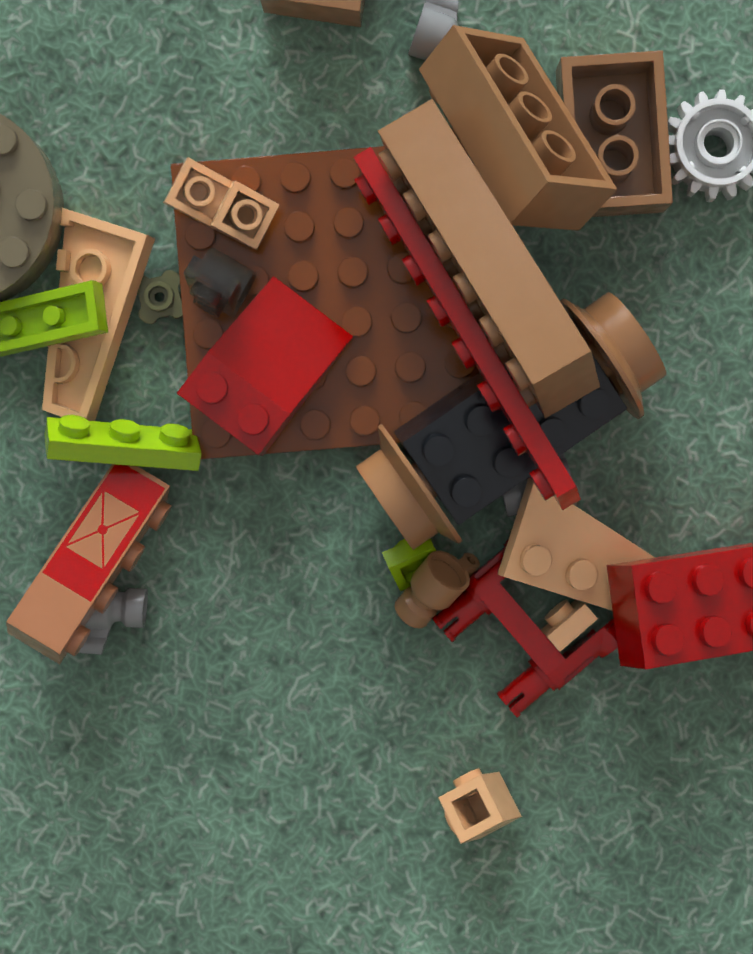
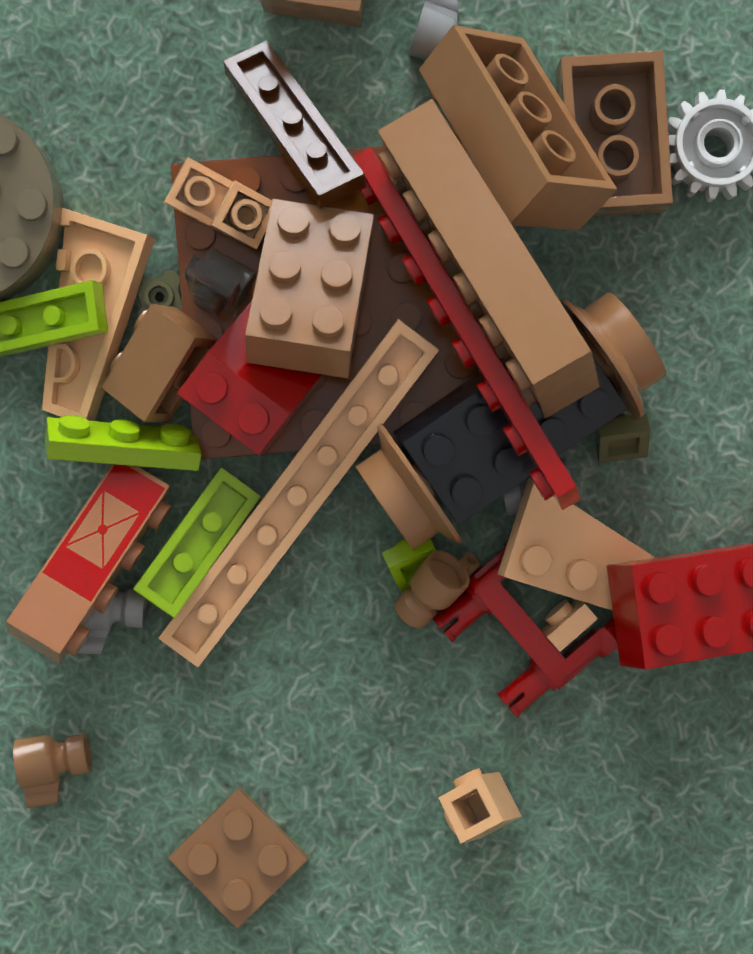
none -> medium nougat piece [13,733,92,808]
none -> medium nougat brick [101,304,218,423]
none -> lime plate [132,467,261,619]
none -> light nougat plate [158,318,439,667]
none -> medium nougat plate [168,786,309,929]
none -> plate [223,41,365,209]
none -> medium nougat brick [245,198,374,378]
none -> olive plate [595,414,650,463]

